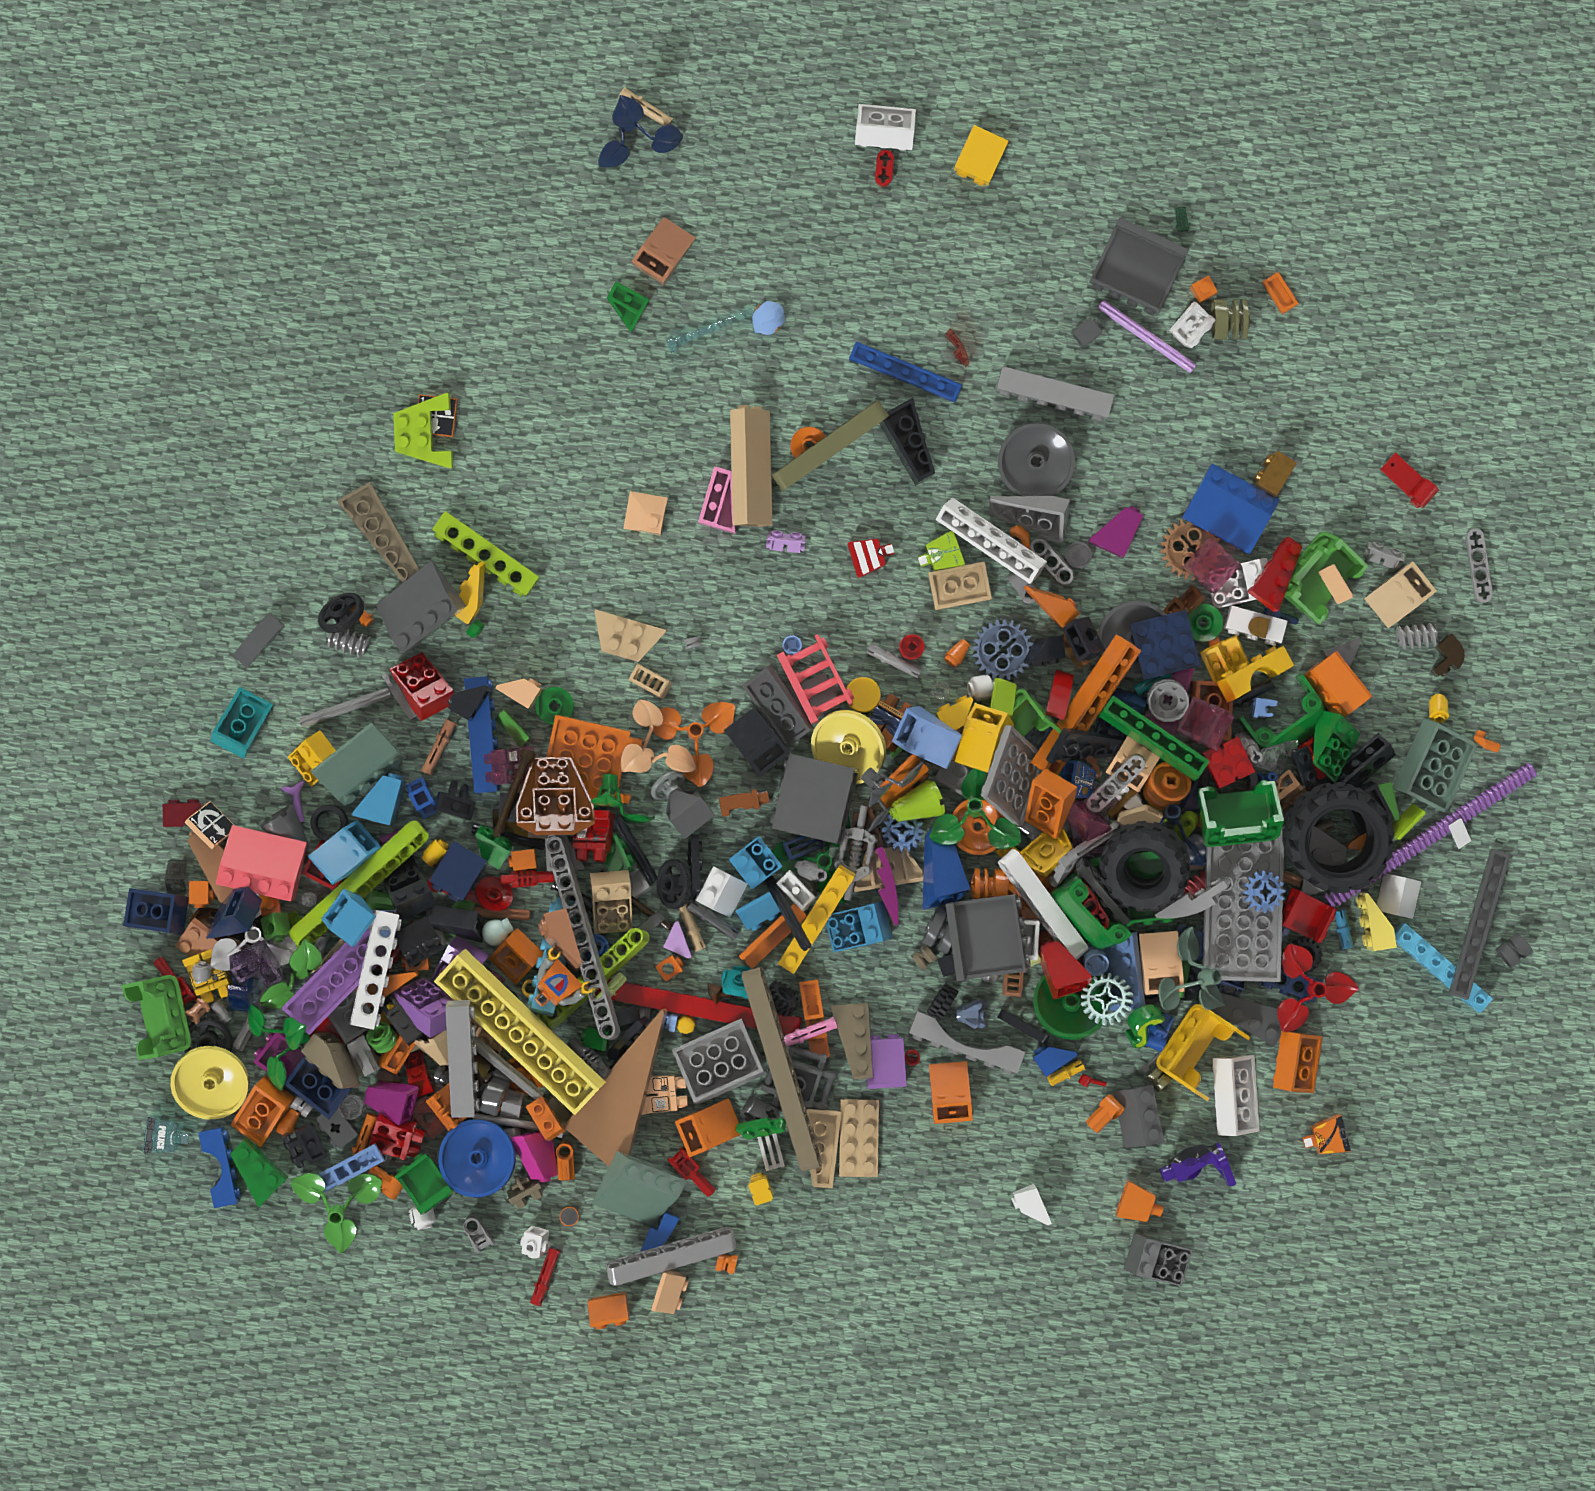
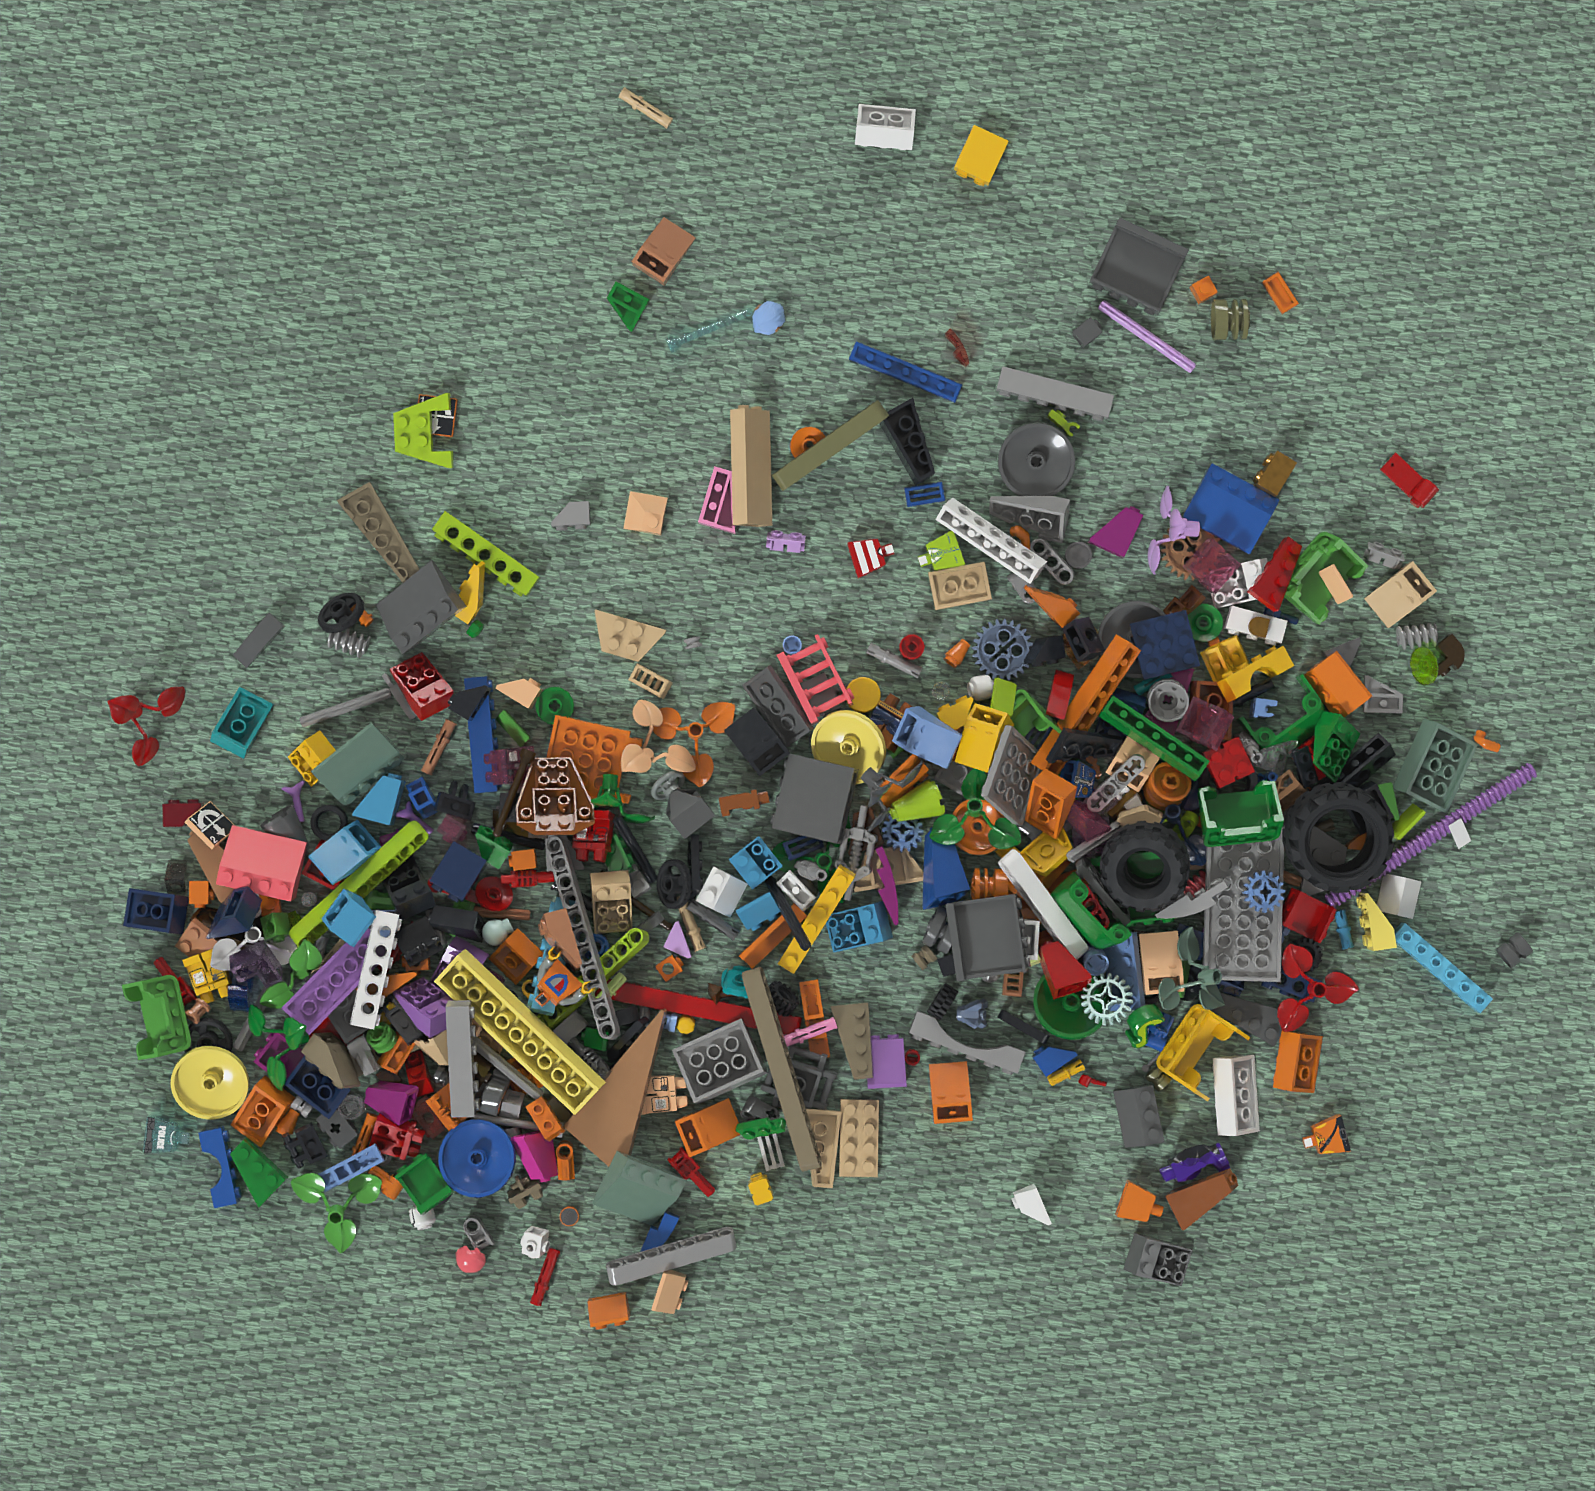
light grey piece [192,961,212,982] -> none
light grey pin [210,999,233,1024] -> none
yellow brick [421,839,449,867] -> none
dark blue plant [598,95,683,167] -> none
orange wheel [715,1254,738,1275] -> none
red beam [875,150,894,187] -> none
light grey hinge [1048,851,1079,888] -> none
orange piece [1085,1094,1125,1133] -> none
white bracket [1169,301,1216,348] -> none
clear green pin [1174,207,1191,232] -> none
yellow brick [1429,694,1449,723] -> none
dark grey plate [1448,849,1511,1000] -> none
light grey beam [1465,529,1493,603] -> none
none -> red plant [107,686,185,767]
none -> medium lavender piece [395,801,434,835]
none -> clear pink brick [436,815,468,844]
none -> coral hair [456,1246,486,1273]
none -> light grey slope [551,501,591,531]
none -> light grey beam [553,1010,589,1044]
none -> blue tile [904,482,945,507]
none -> lime plate [1047,409,1080,437]
none -> lavender plant [1148,486,1200,575]
none -> dark orange slope [1166,1168,1238,1231]
none -> light grey wing [1363,675,1403,714]
none -> clear neon green dish [1410,647,1438,685]

